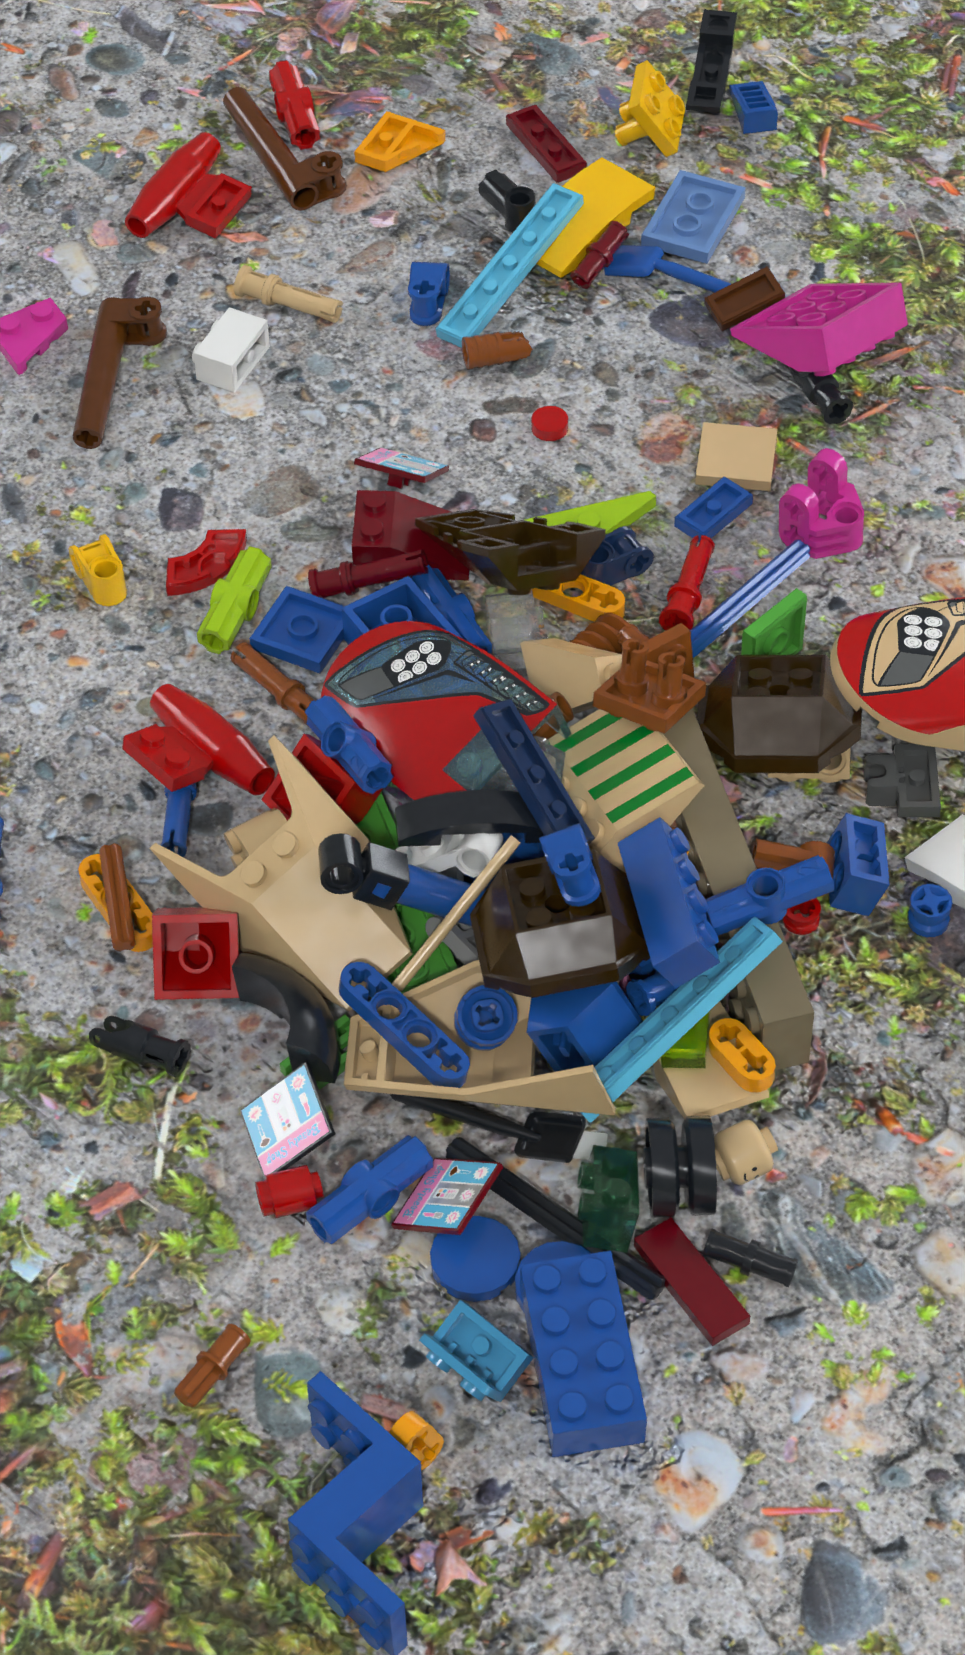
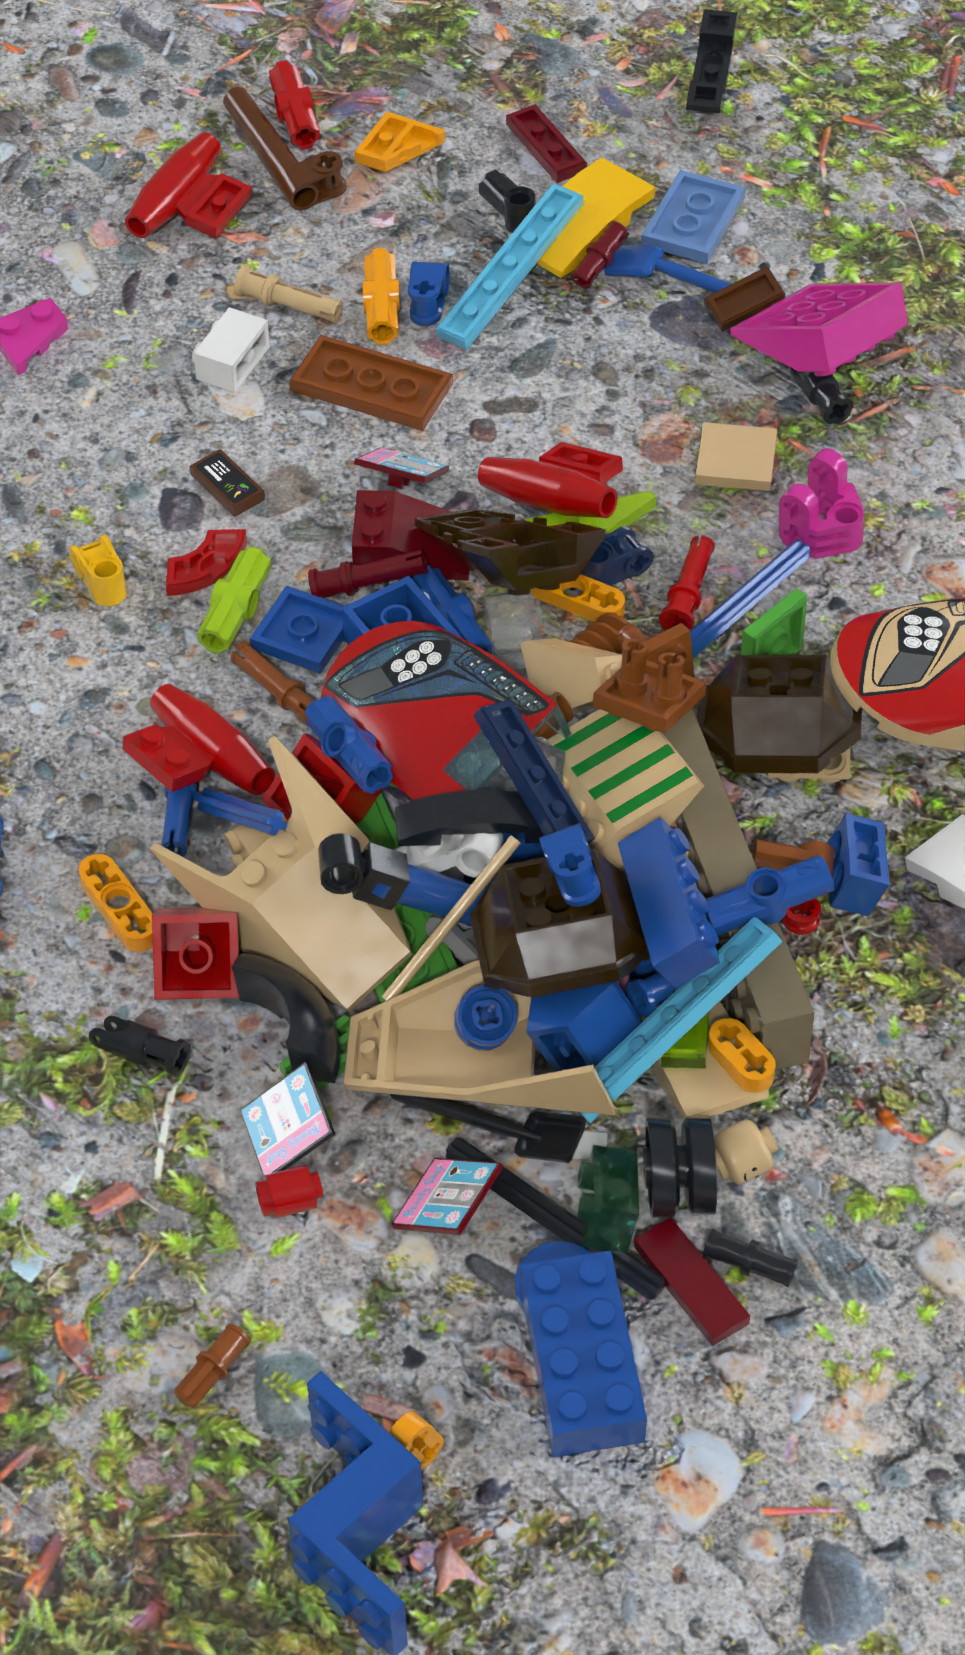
reddish brown axle [73,297,167,449] -> none
dark orange axle [99,843,136,952] -> none
blue piece [306,1135,433,1245] -> none
blue beam [338,962,470,1088] -> none
dark azure bracket [419,1299,534,1402] -> none
blue tile [430,1216,521,1302] -> none
dark orange hinge [462,331,533,370] -> none
red tile [531,406,568,441] -> none
yellow plate [615,60,685,157] -> none
blue plate [674,476,753,543] -> none
blue slope [729,81,778,134] -> none
dark grey plate [864,744,941,817] -> none
blue wheel [907,884,952,937] -> none
none -> tile [190,449,265,517]
none -> blue axle [193,788,287,836]
none -> dark orange tile [289,335,453,431]
none -> light orange piece [363,248,400,345]
none -> red plate [478,442,623,518]

